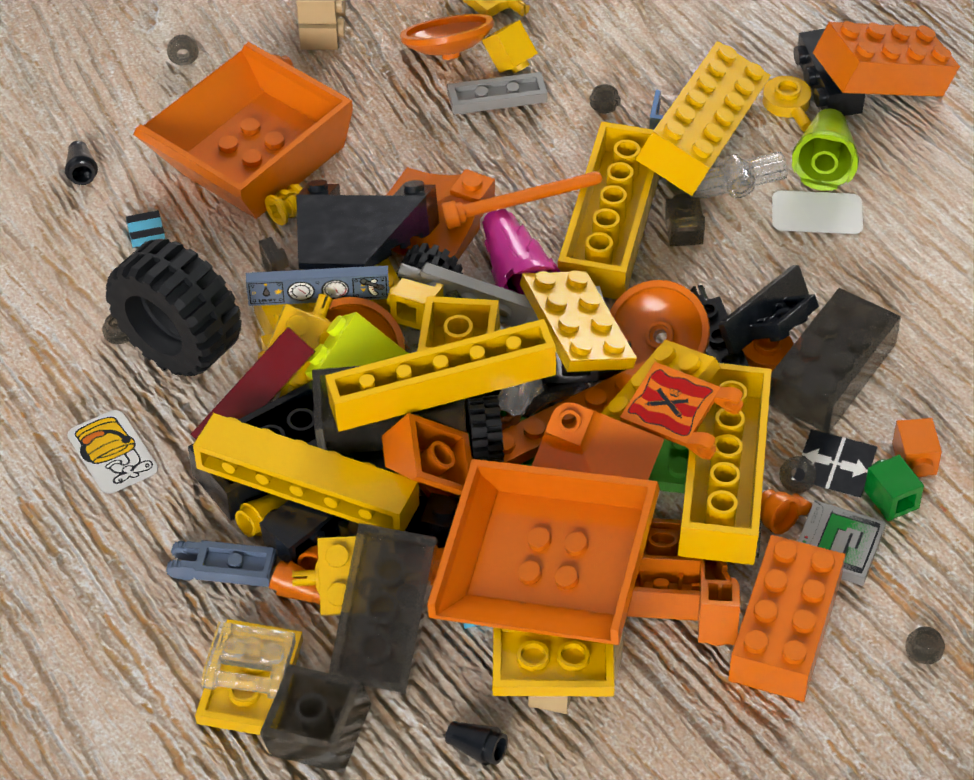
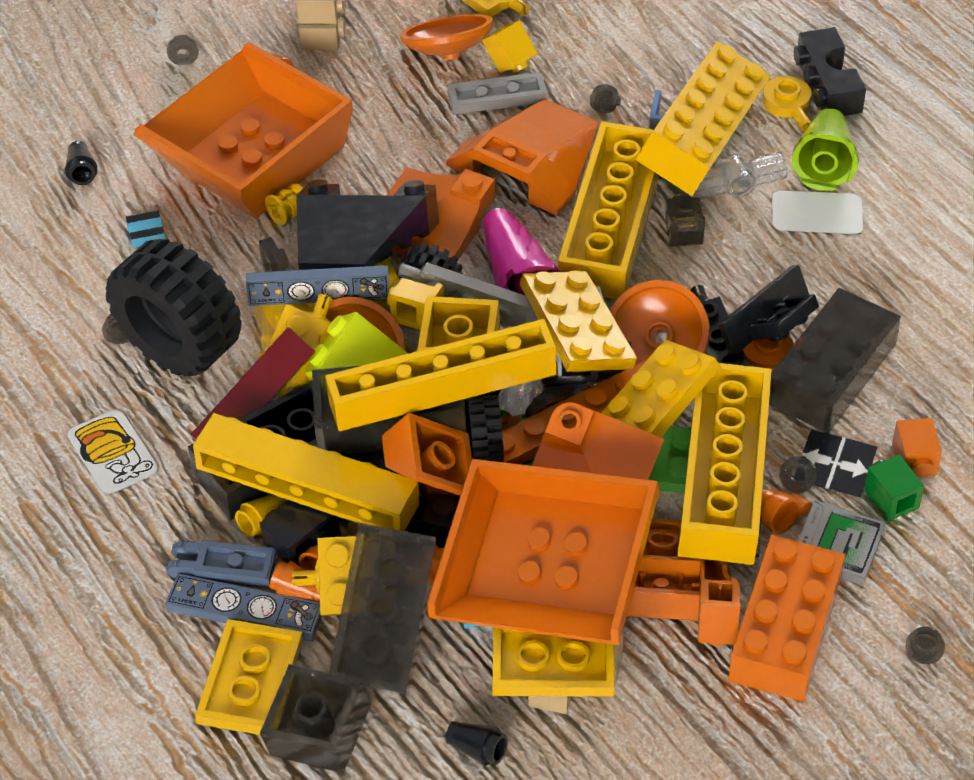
clear plate [201,621,296,700] -> none
orange piece [441,171,602,230] -> none
orange flag [620,362,744,460] -> none
orange brick [813,21,960,97] -> none
none -> sand blue tile [165,573,322,642]
none -> orange wedge [446,98,599,216]

